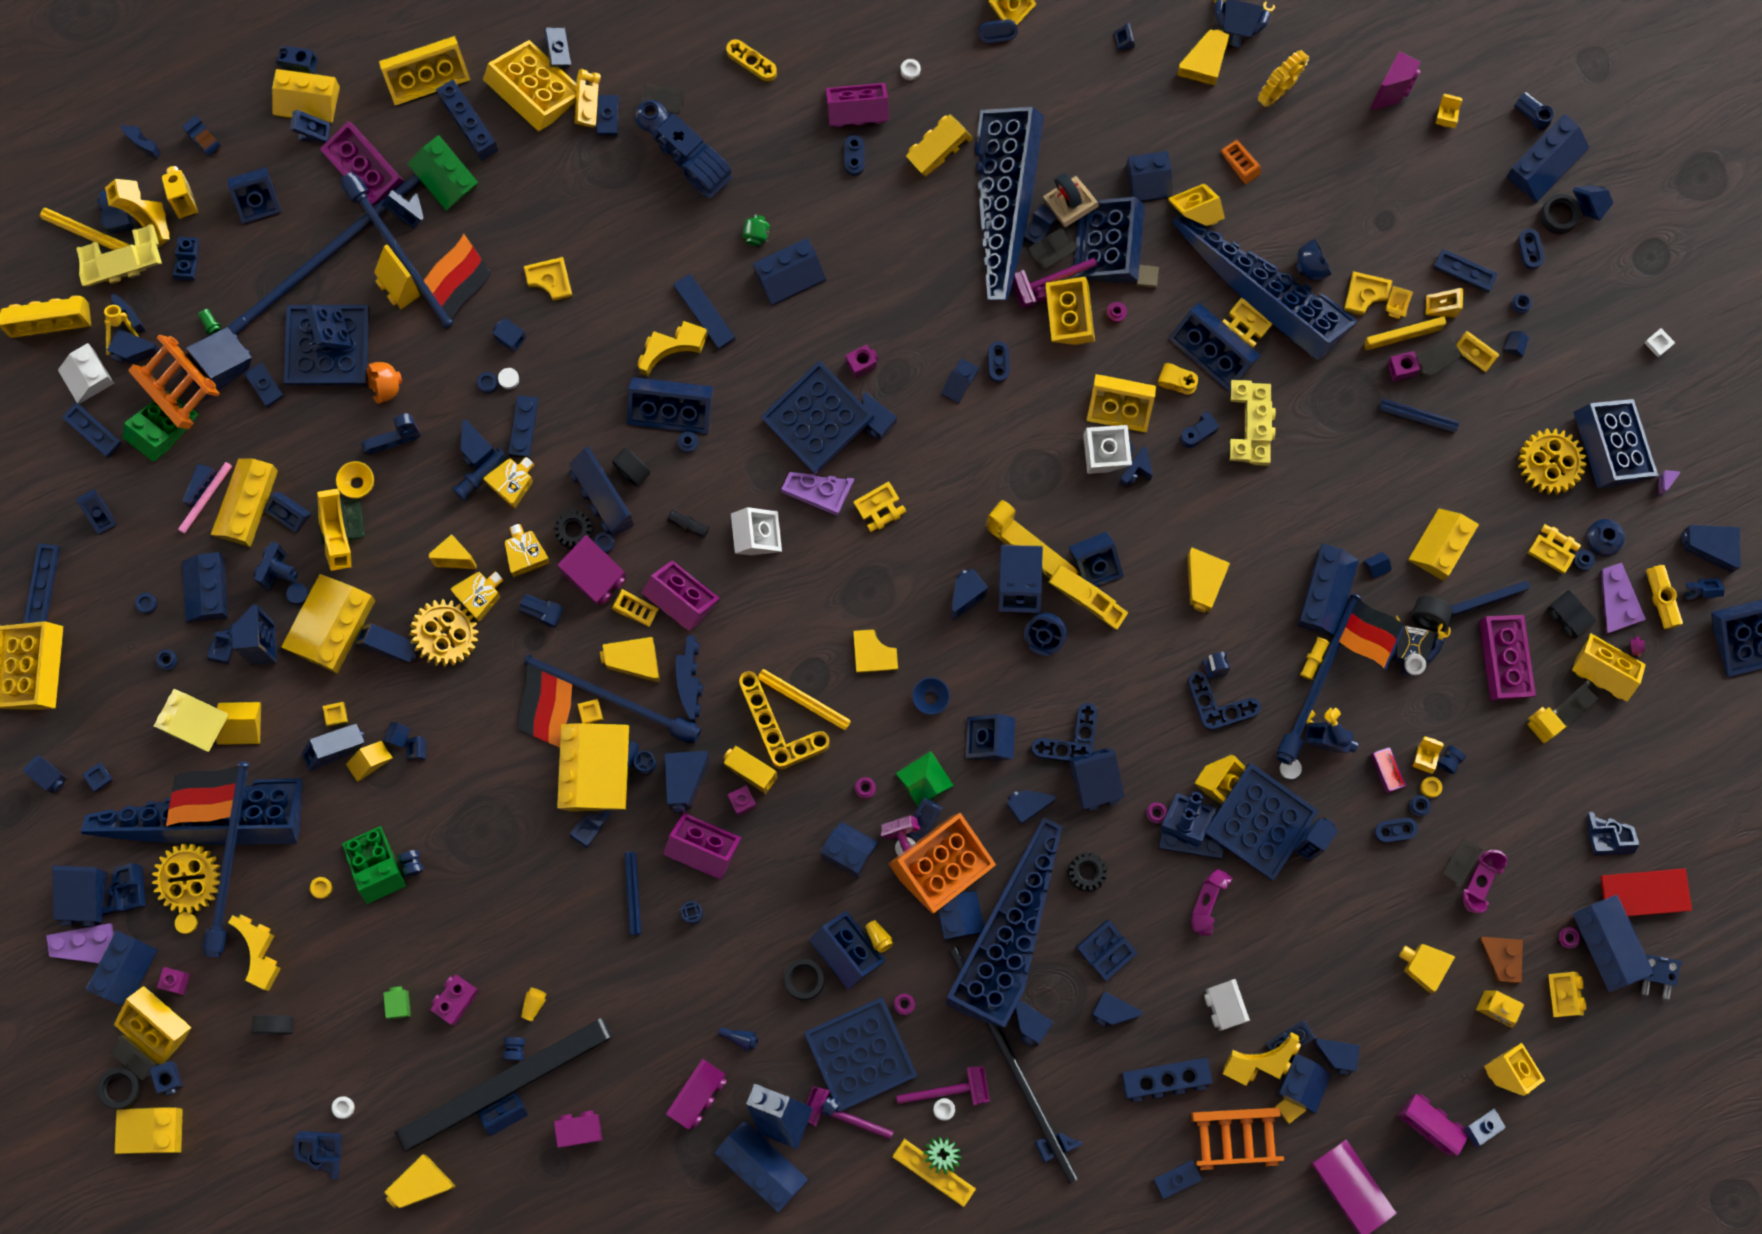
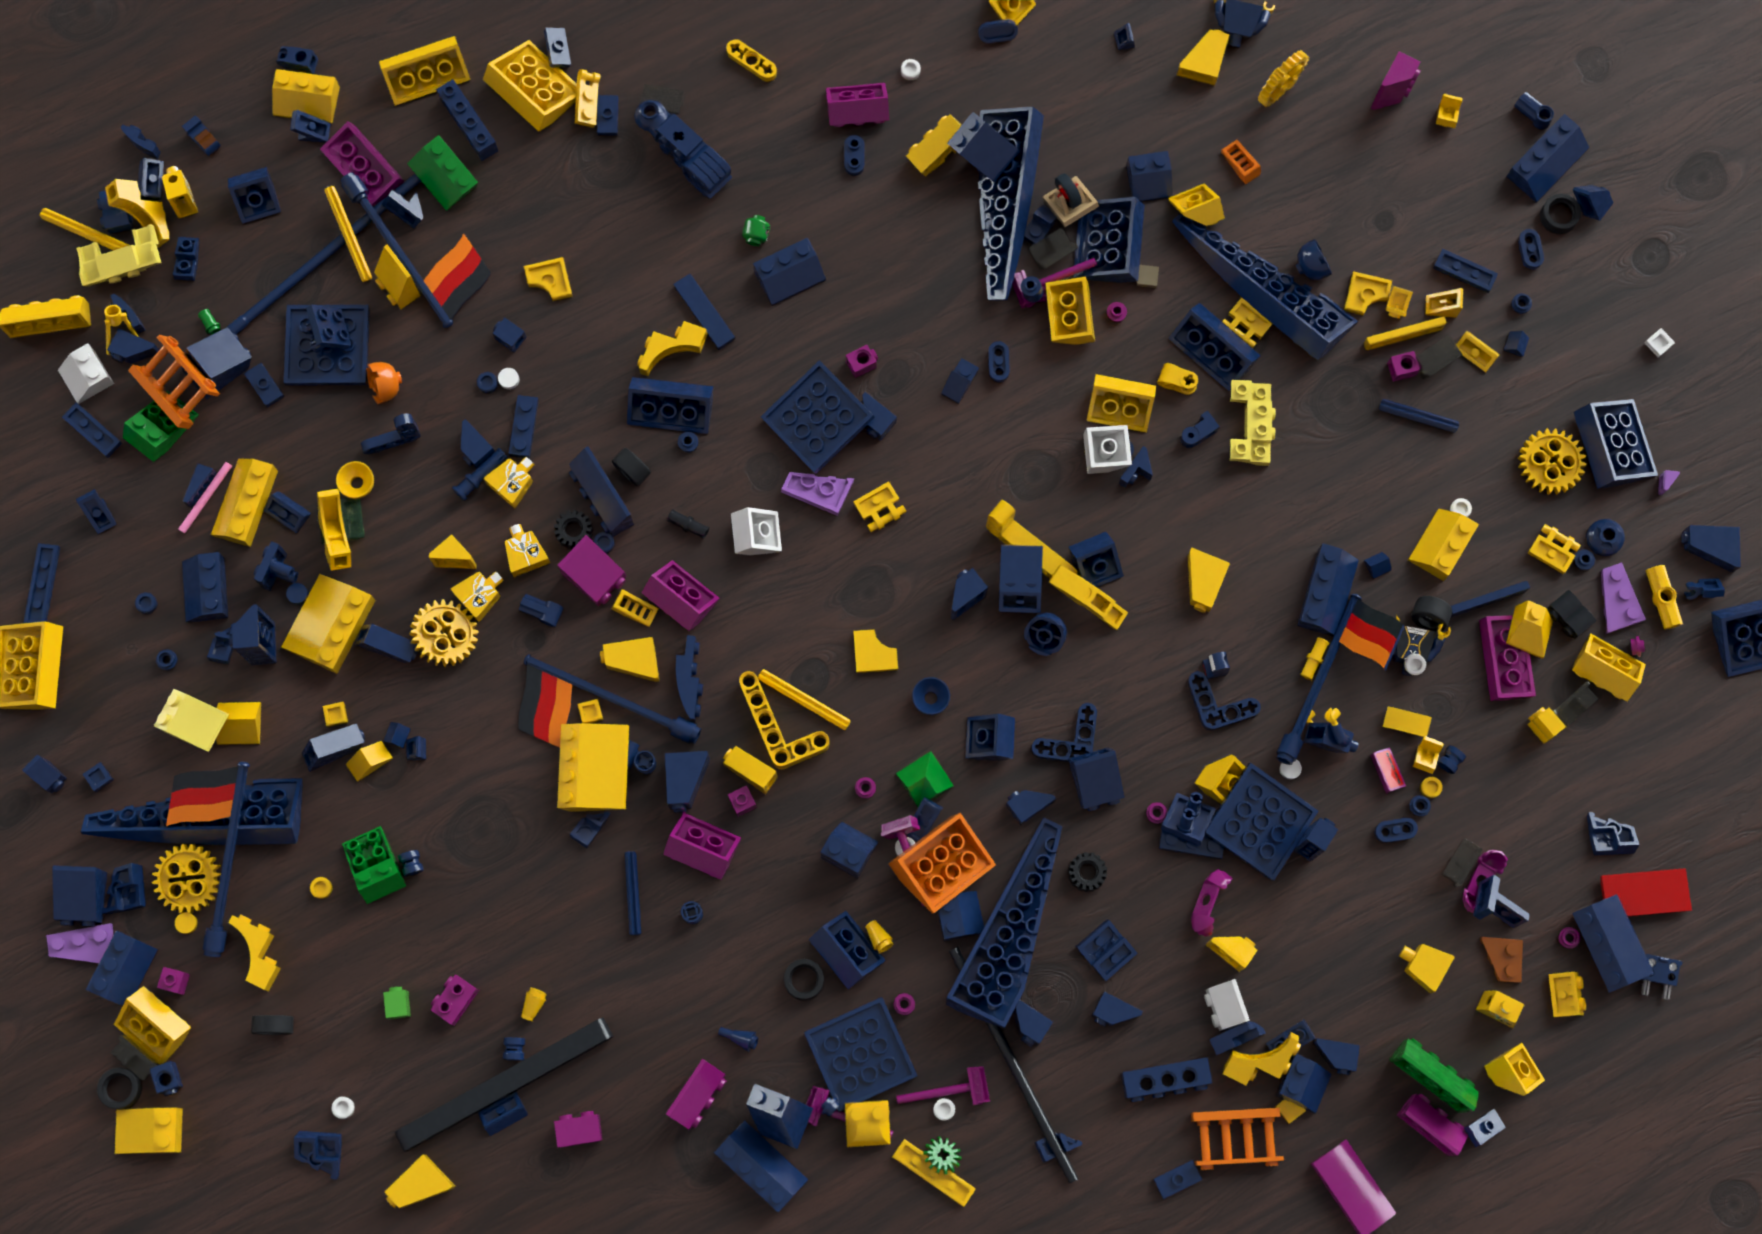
none -> dark blue slope [138,158,164,200]
none -> yellow axle [325,186,372,282]
none -> yellow slope [845,1100,890,1147]
none -> dark blue slope [947,112,1020,182]
none -> dark blue brick [1021,276,1043,302]
none -> yellow slope [1206,937,1257,972]
none -> dark blue slope [1209,1021,1266,1055]
none -> yellow slope [1383,706,1432,737]
none -> green slope [1389,1038,1479,1113]
none -> white tile [1450,498,1472,517]
none -> dark blue bracket [1473,875,1530,928]
none -> yellow slope [1506,600,1553,659]

